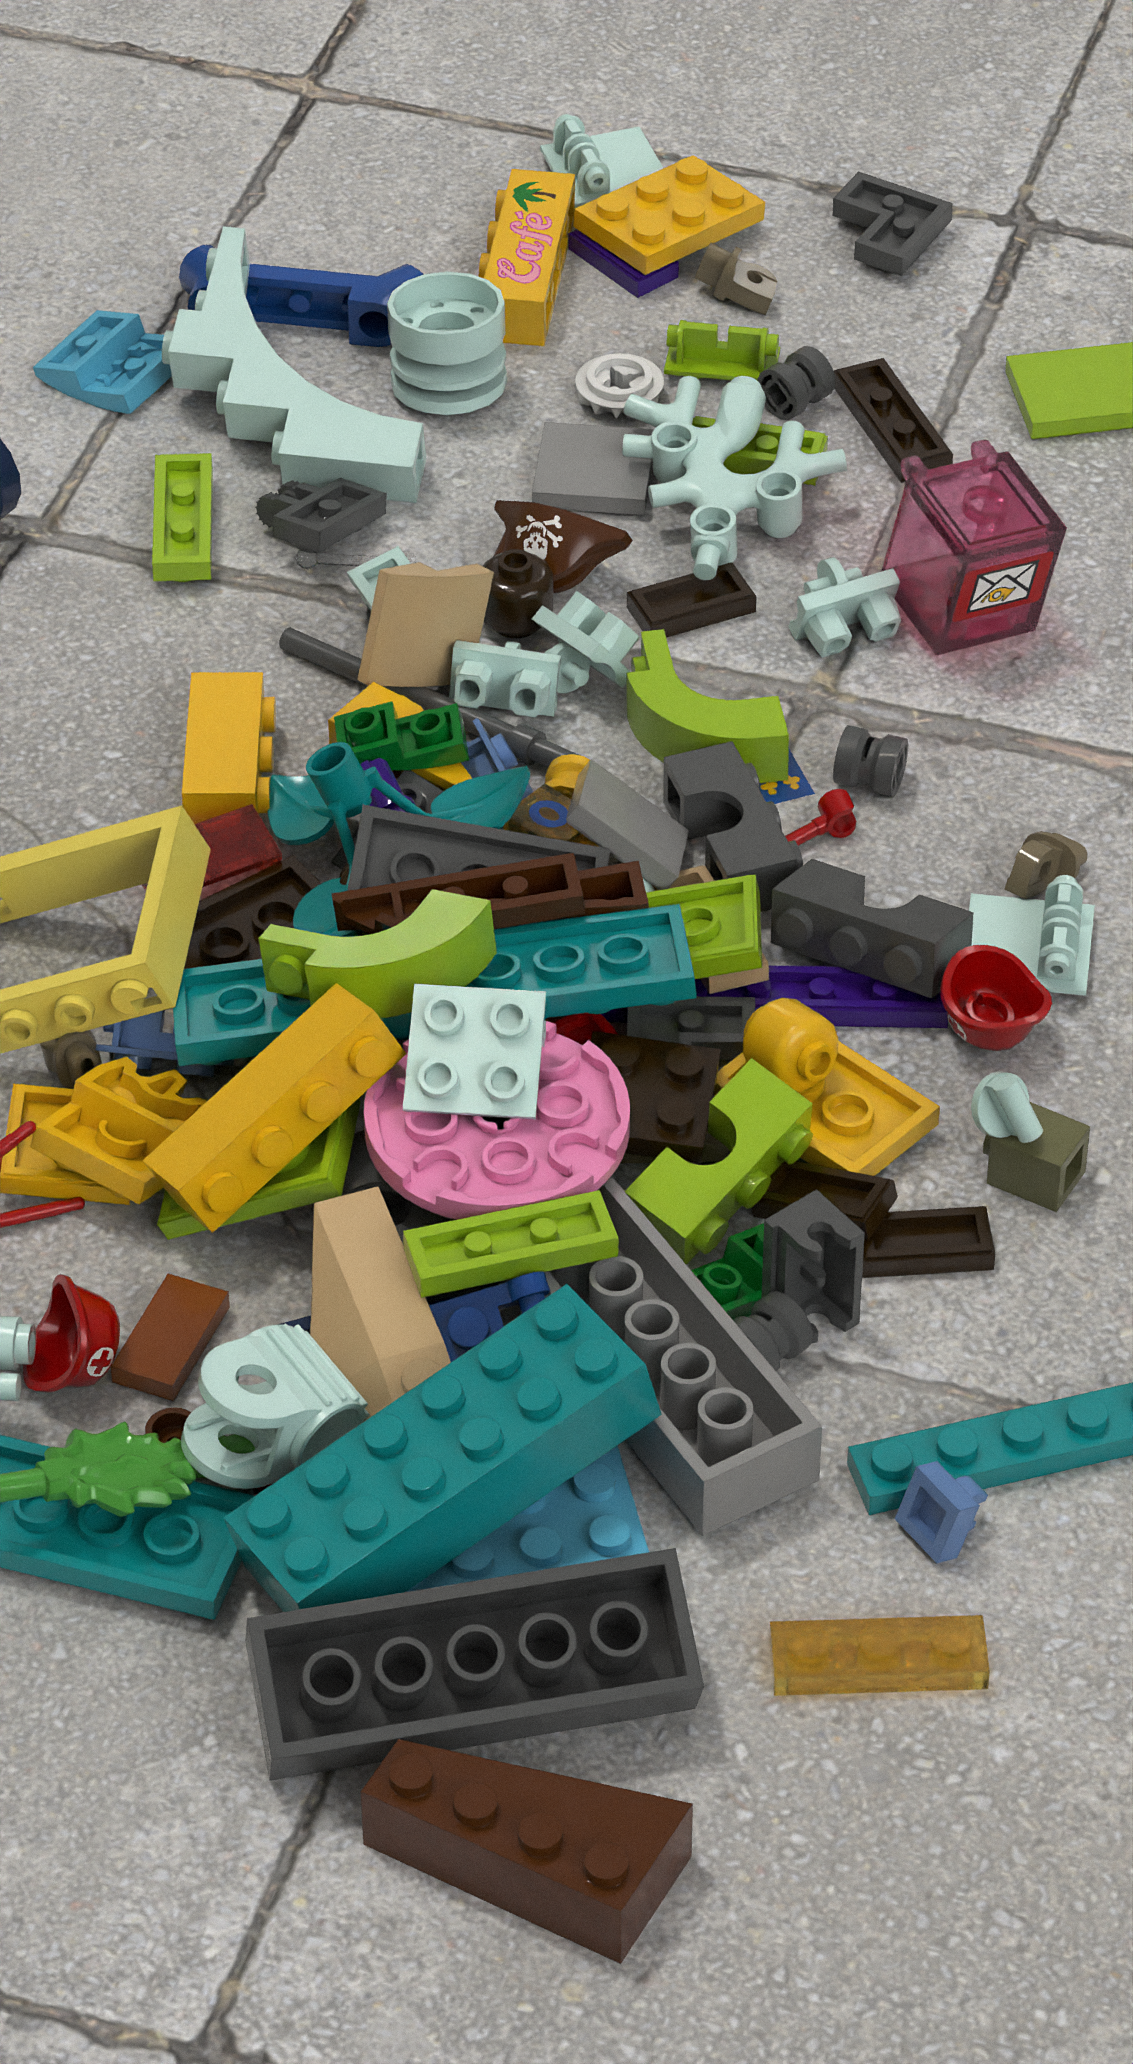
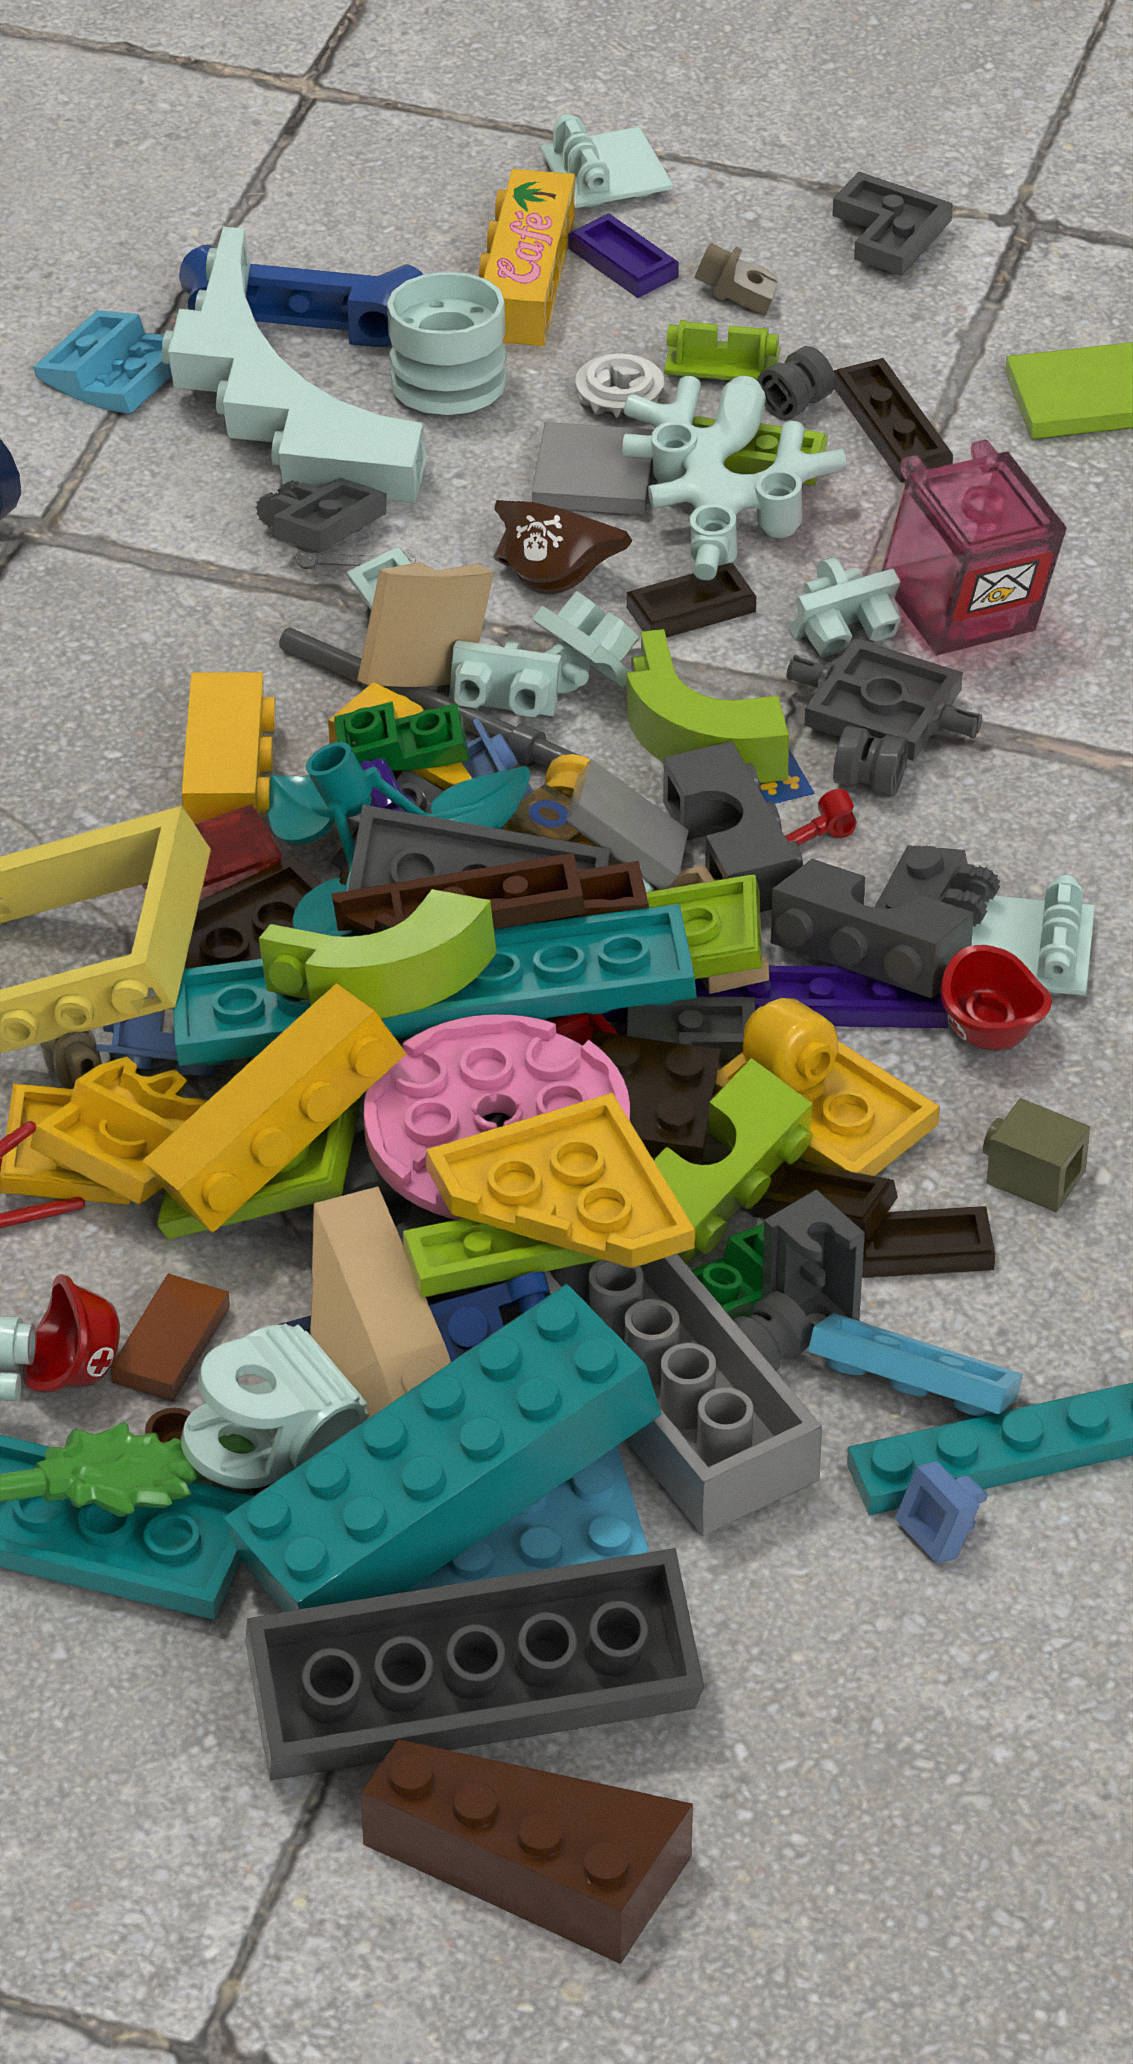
lime plate [152,453,213,582] -> none
light aqua hinge [403,984,546,1120] -> none
dark brown head [483,549,553,638] -> none
yellow plate [573,155,765,275] -> none
clear yellow plate [769,1615,990,1696] -> none
light aqua plate [971,1071,1043,1143] -> none
dark tan piece [1005,831,1088,899] -> none
none -> yellow plate [426,1092,695,1268]
none -> dark grey plate [786,638,982,761]
none -> medium azure plate [808,1313,1023,1417]
none -> dark grey hinge [874,845,1000,927]

